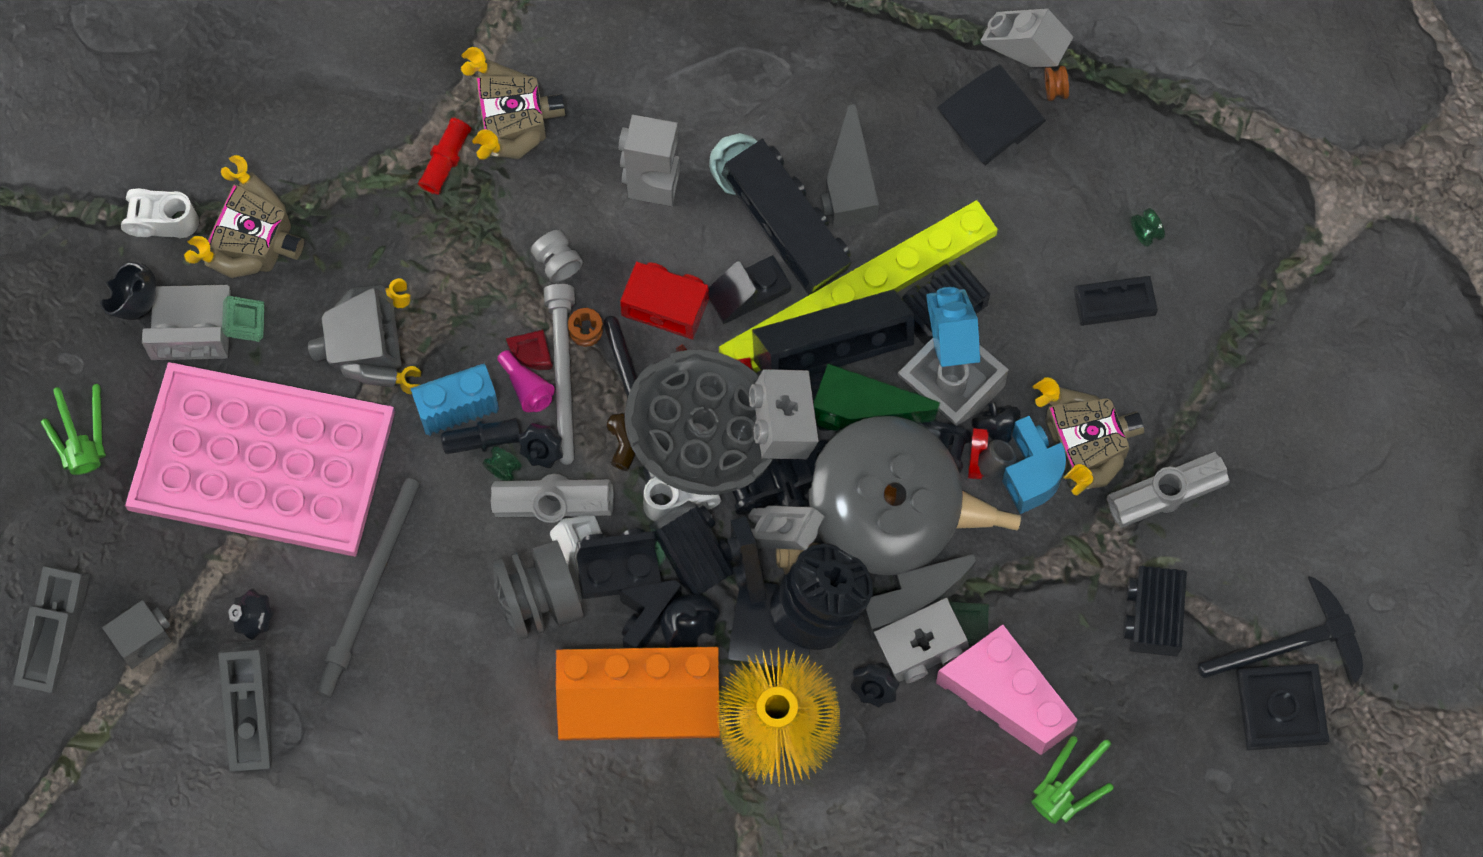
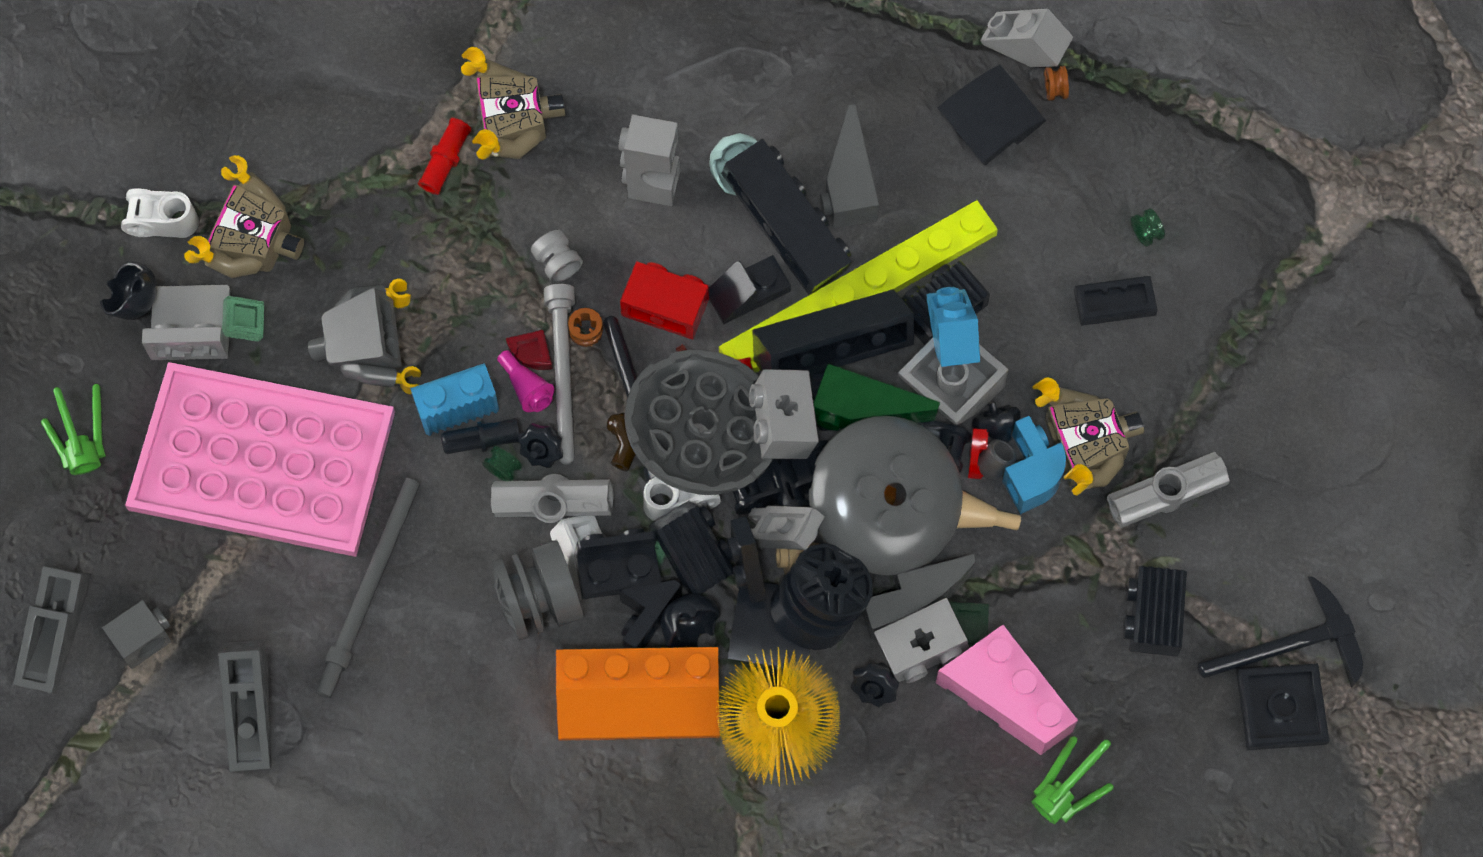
black piece [228,589,274,640] -> none

